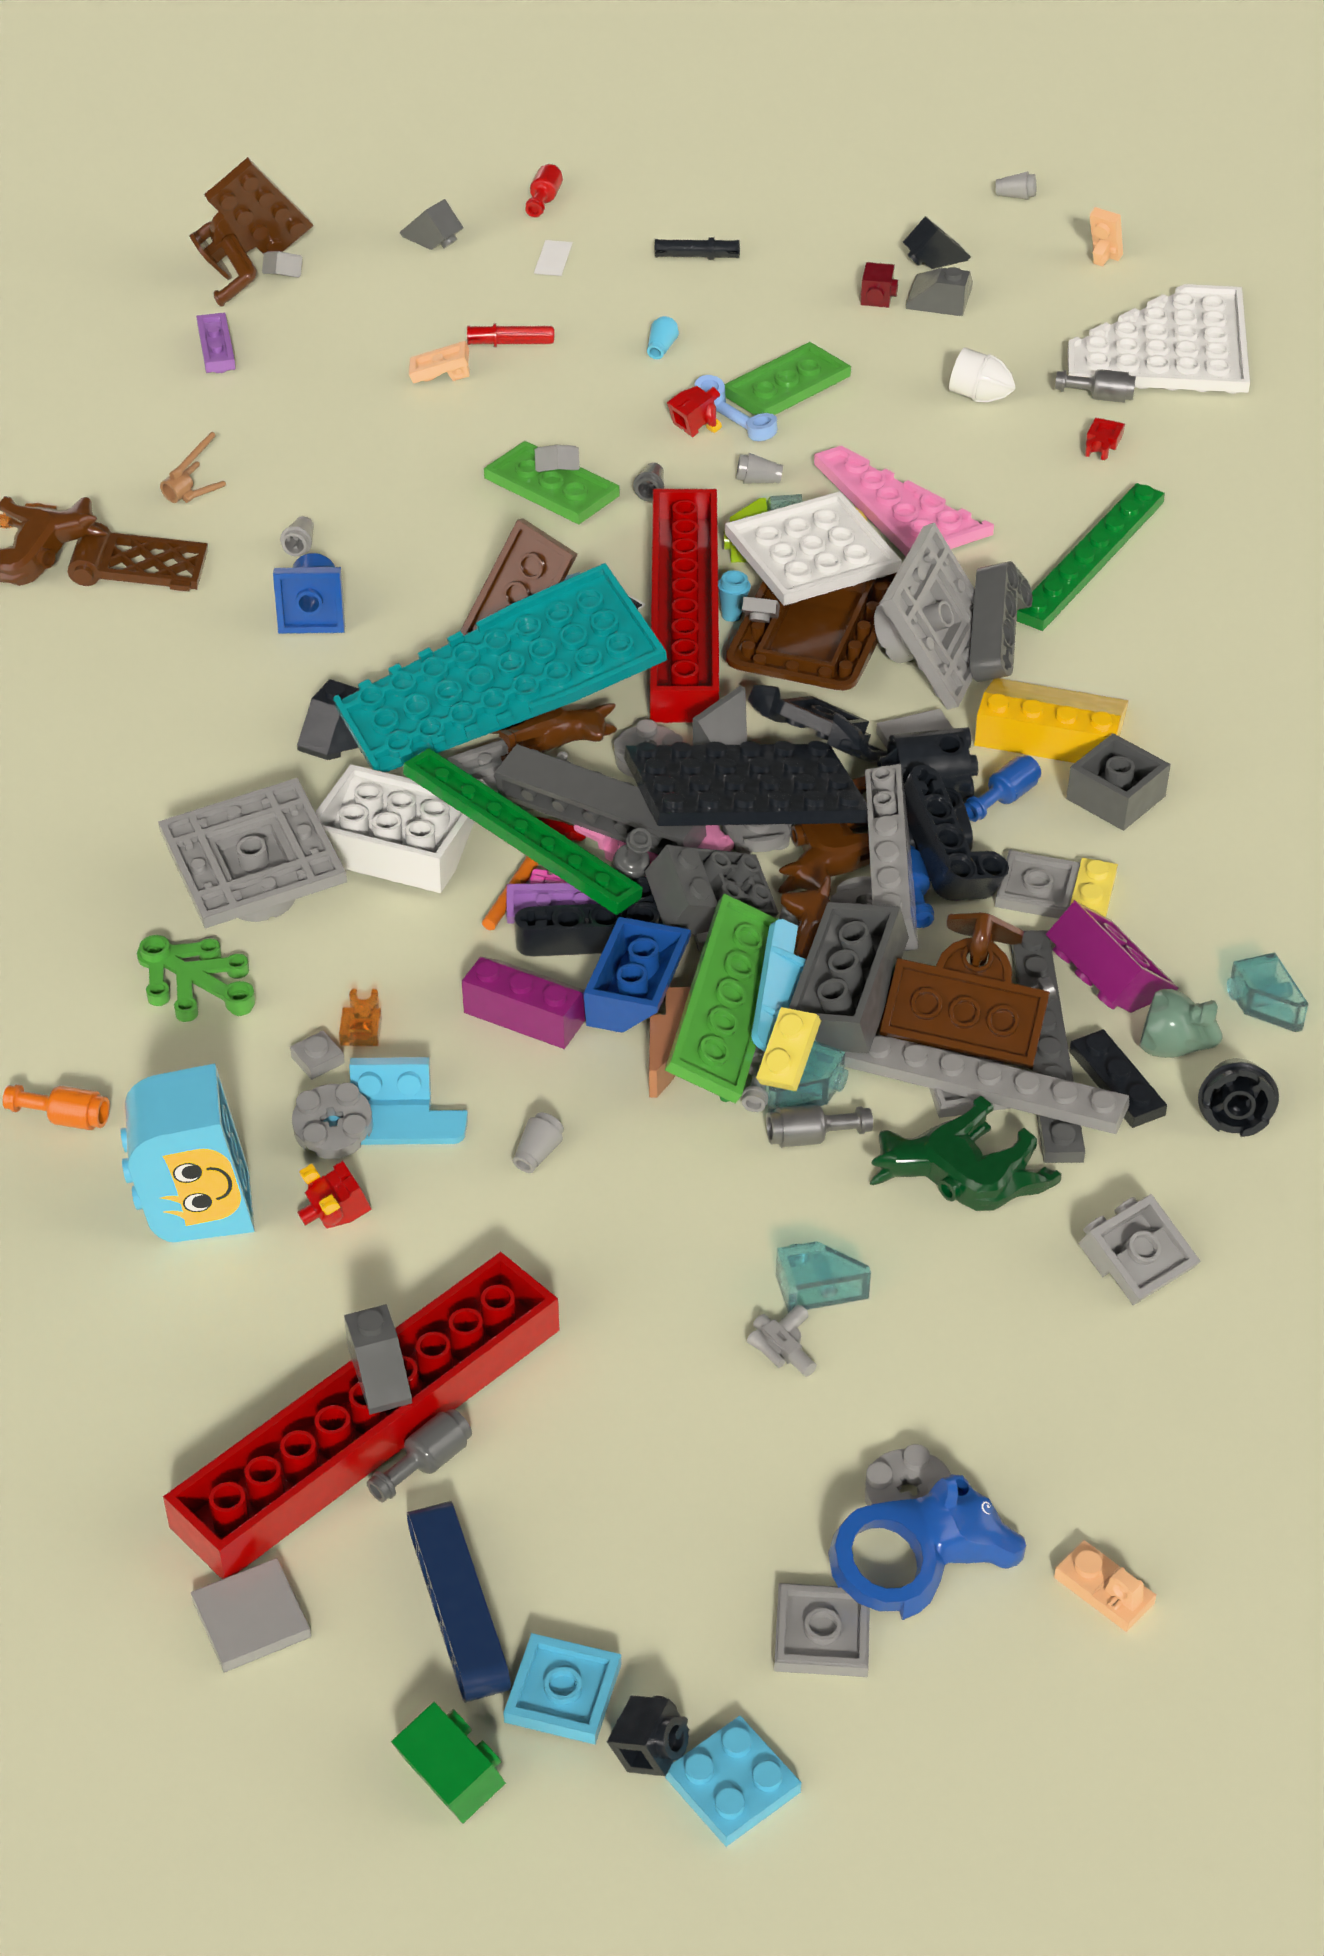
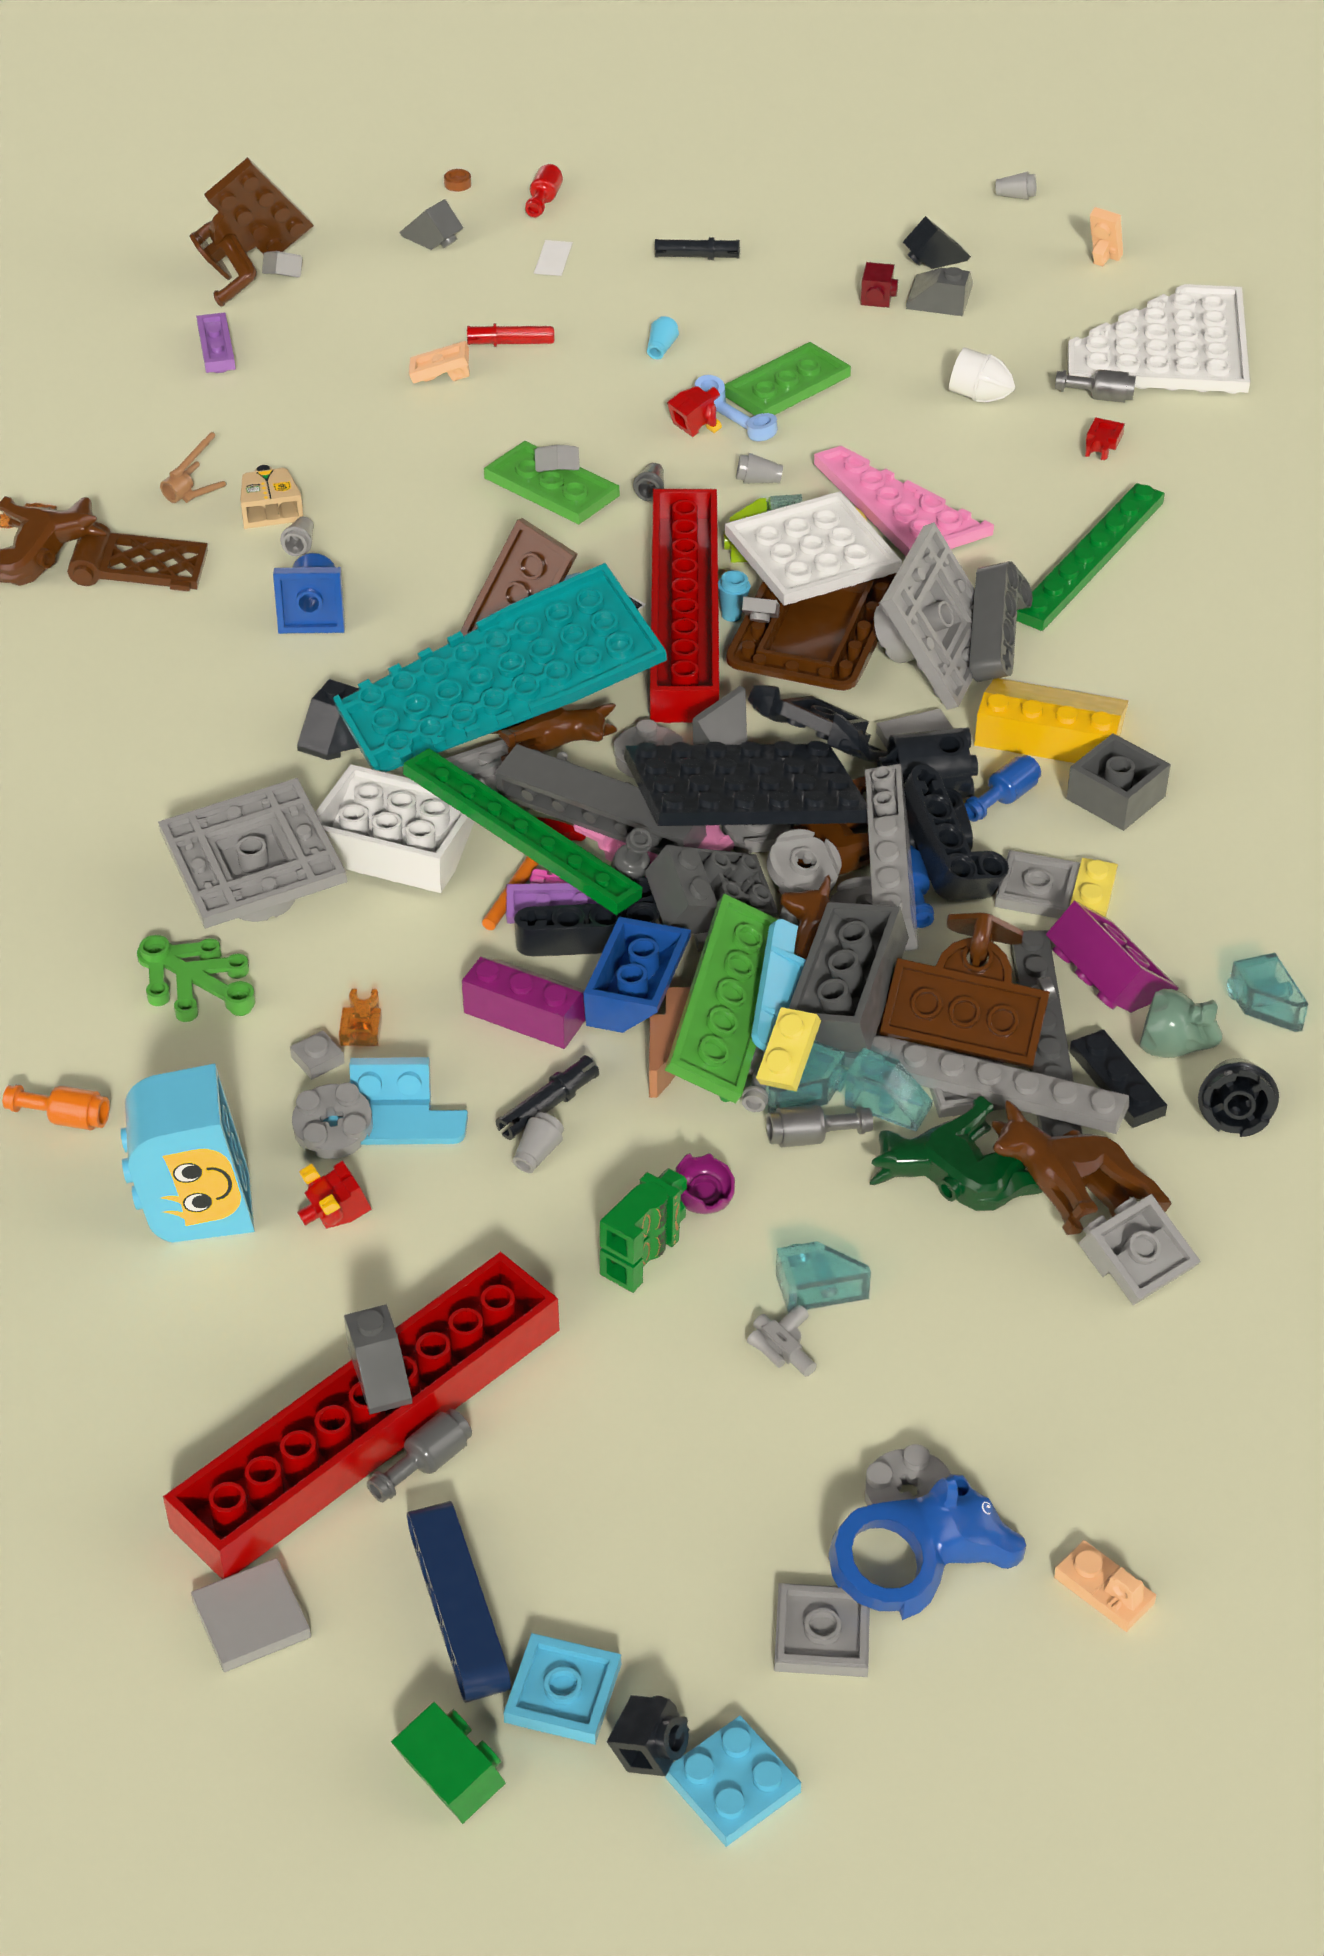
none -> tan torso [240,465,303,529]
none -> dark orange tile [444,169,471,192]
none -> black pin [495,1055,599,1140]
none -> green hips [600,1168,687,1293]
none -> magenta hair [675,1153,735,1214]
none -> light grey plate [766,829,842,894]
none -> clear light blue slope [845,1048,933,1132]
none -> reddish brown animal [992,1100,1172,1235]

